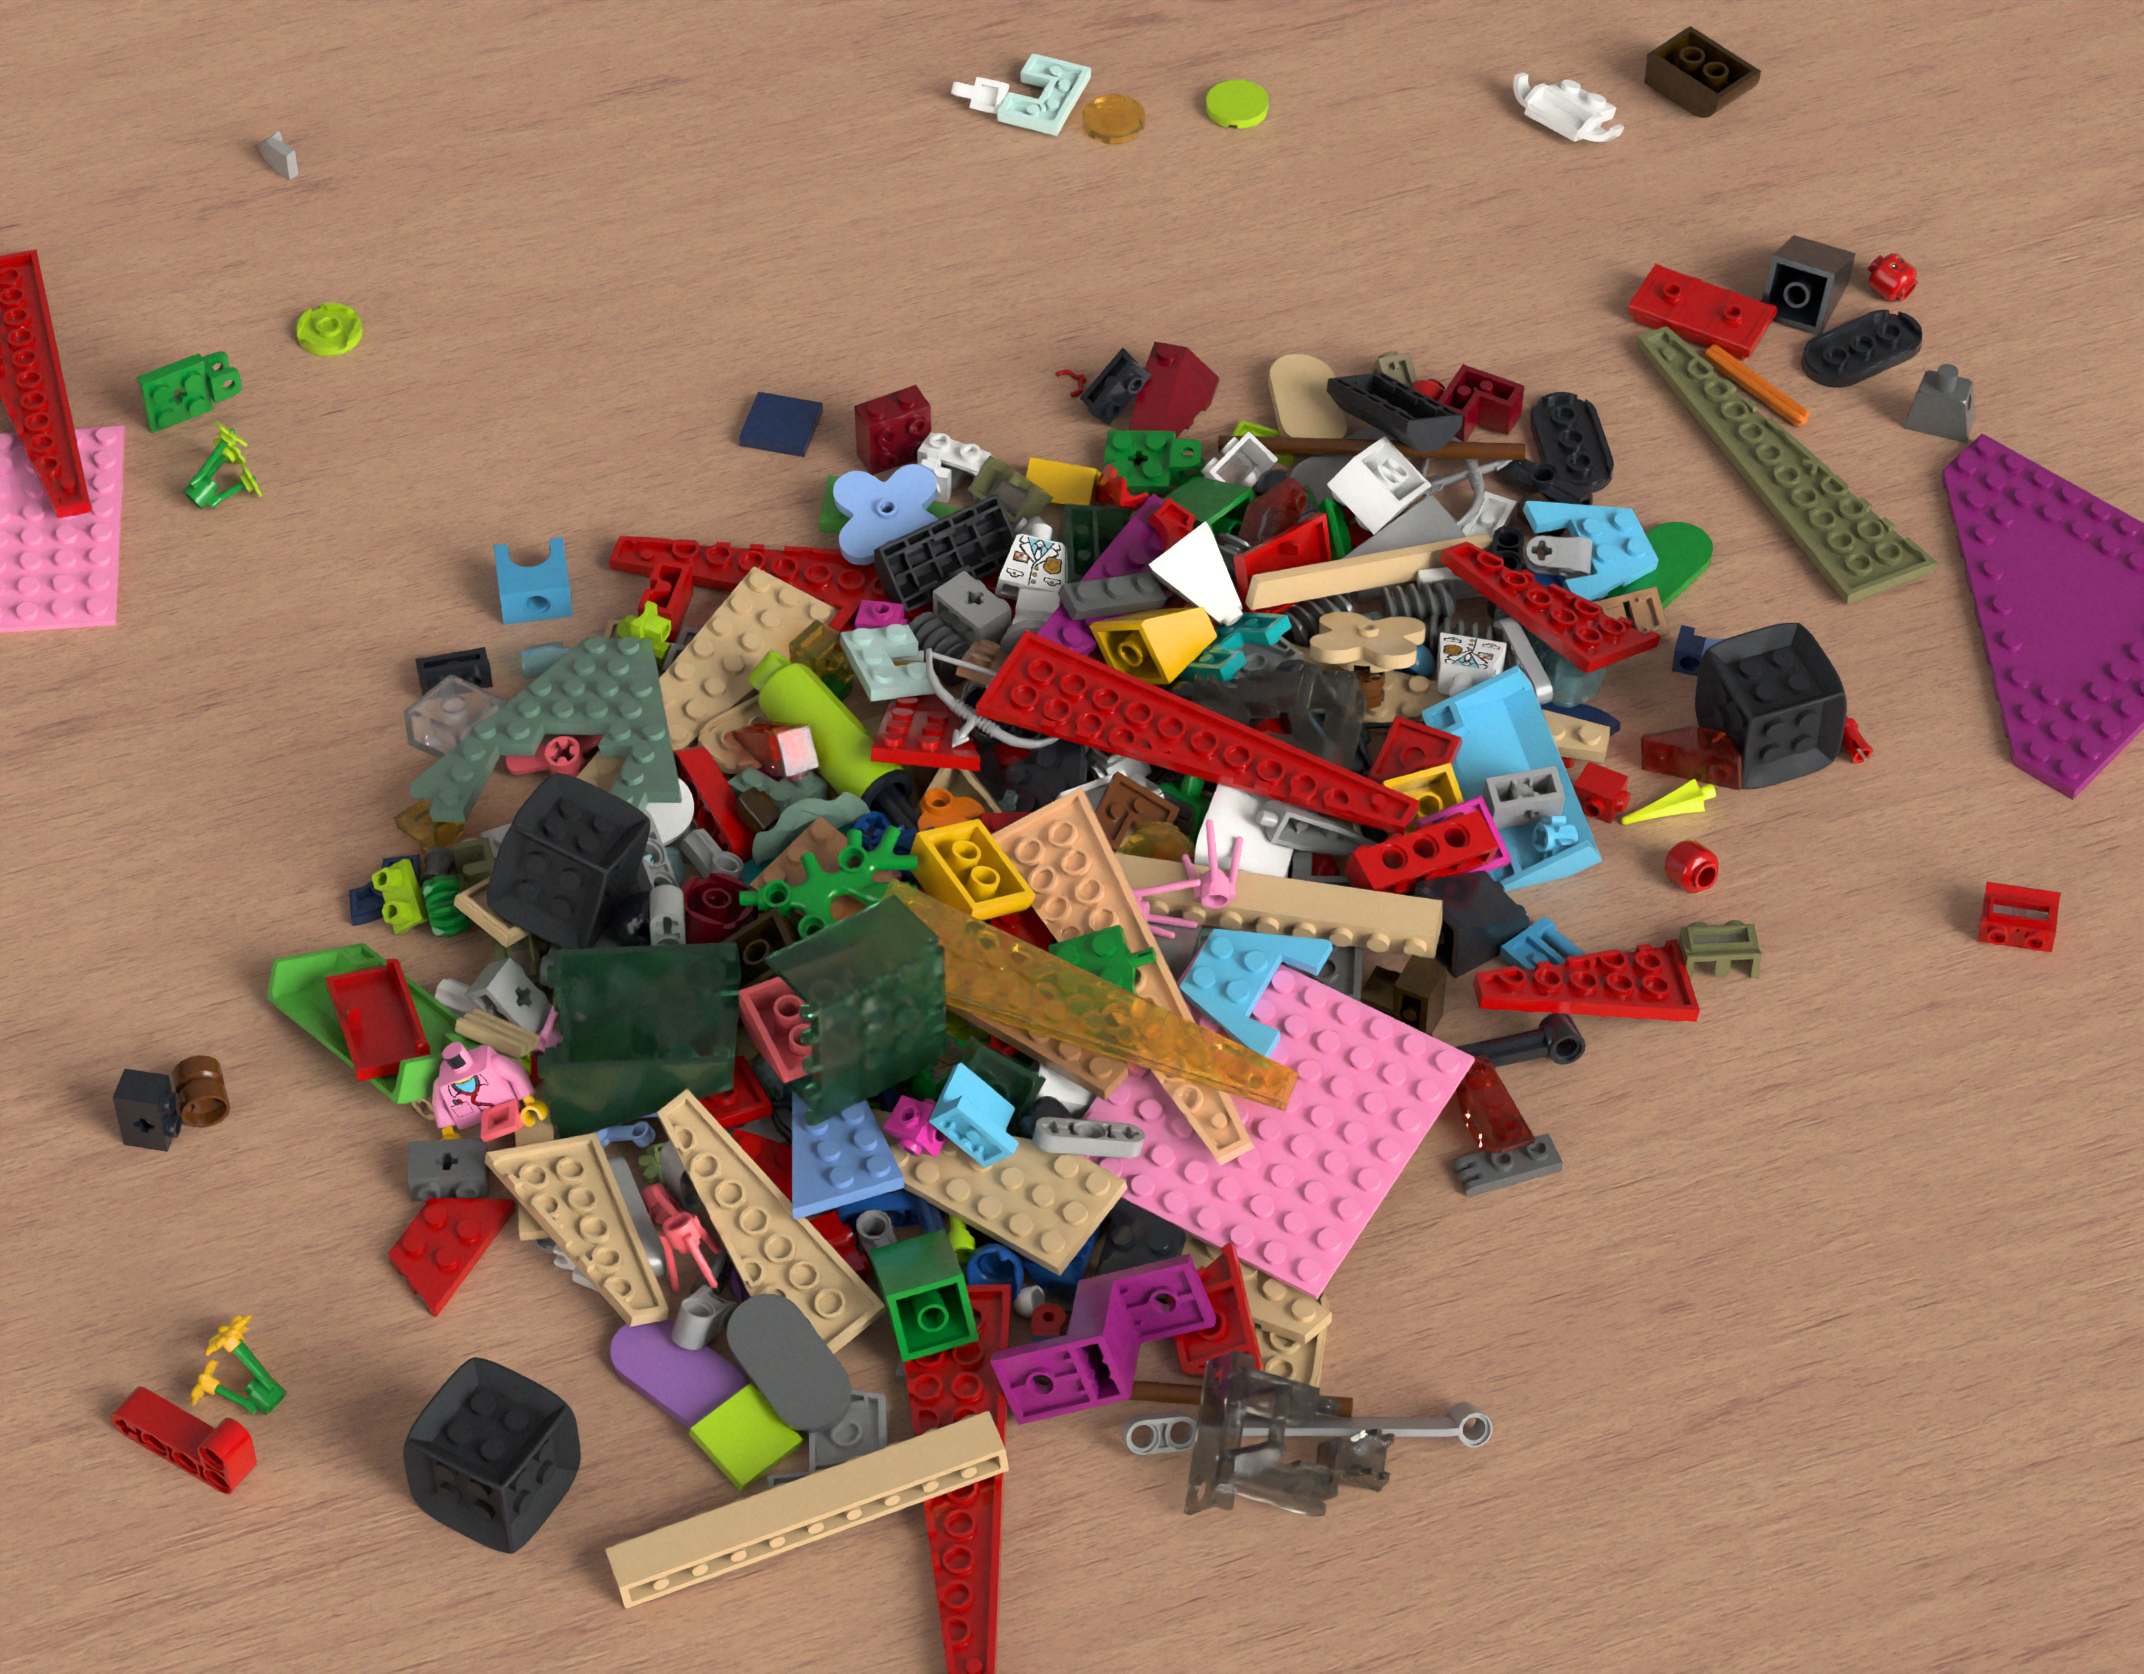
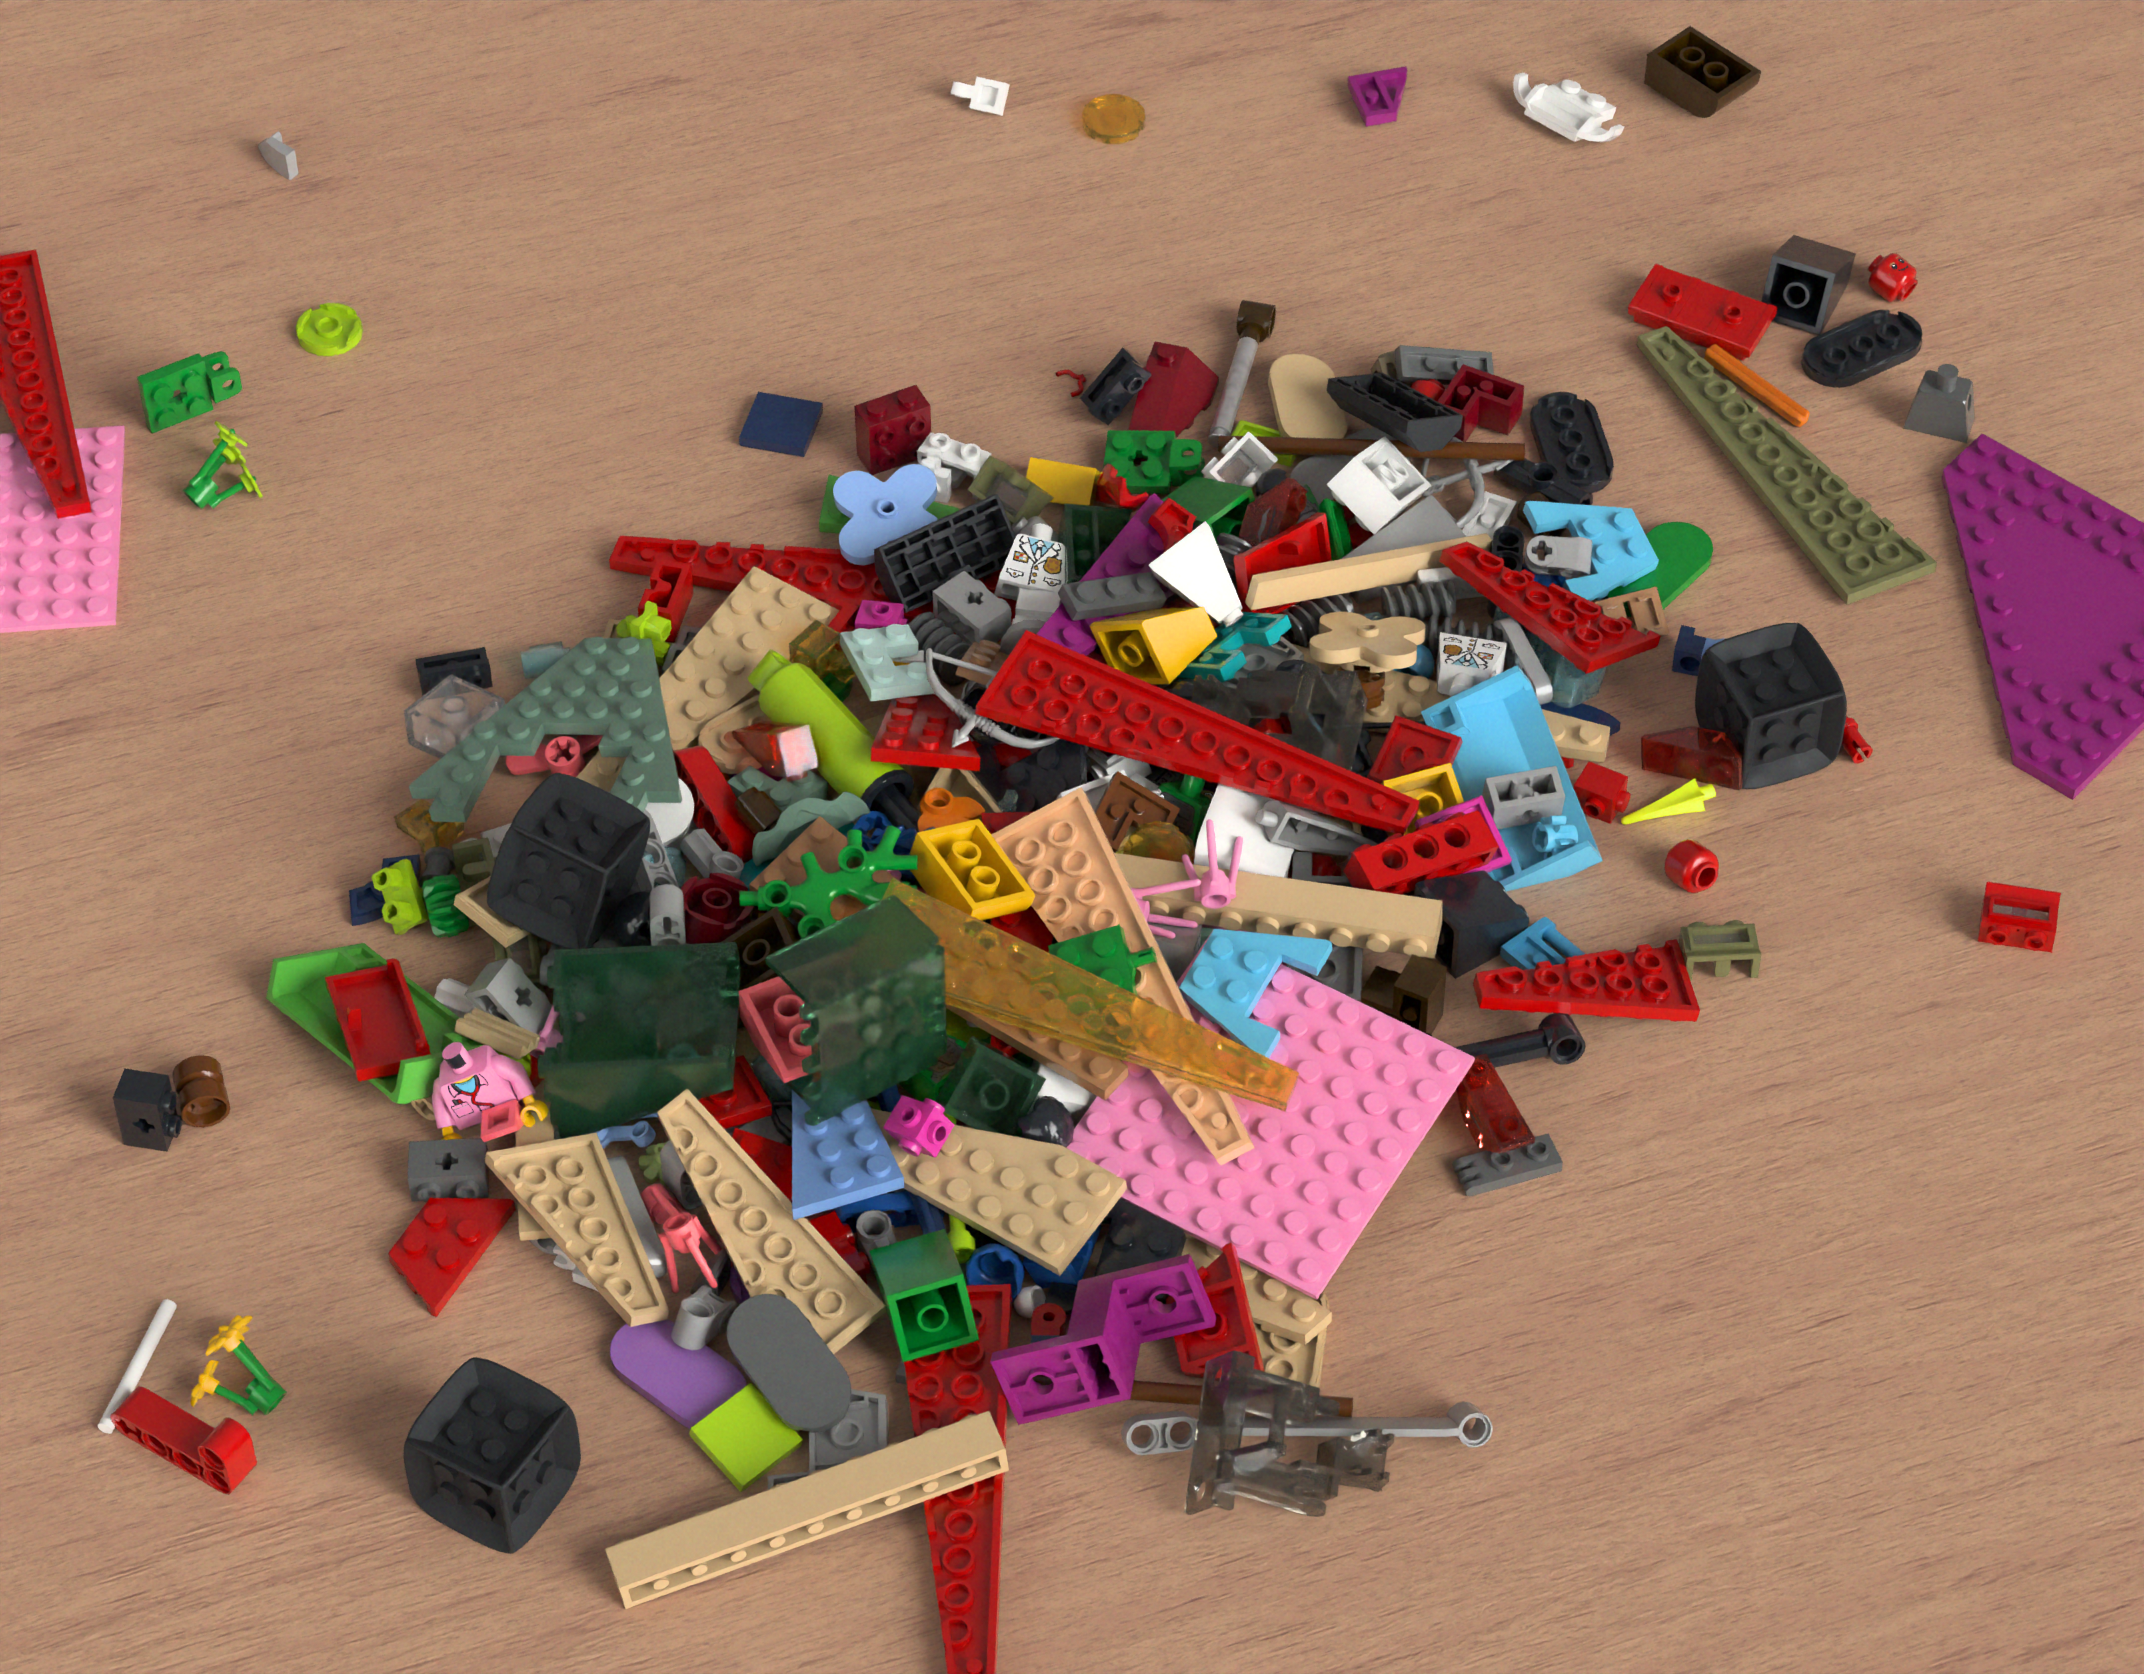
dark azure piece [493,537,573,625] -> none
medium azure bracket [929,1063,1019,1168] -> none
light aqua plate [997,53,1091,136] -> none
light grey beam [1032,1117,1145,1158] -> none
lime tile [1206,79,1269,129] -> none
none -> white bar [98,1299,177,1434]
none -> flat silver piece [1208,300,1276,448]
none -> magenta wing [1347,66,1407,127]
none -> dark grey plate [1395,345,1494,385]

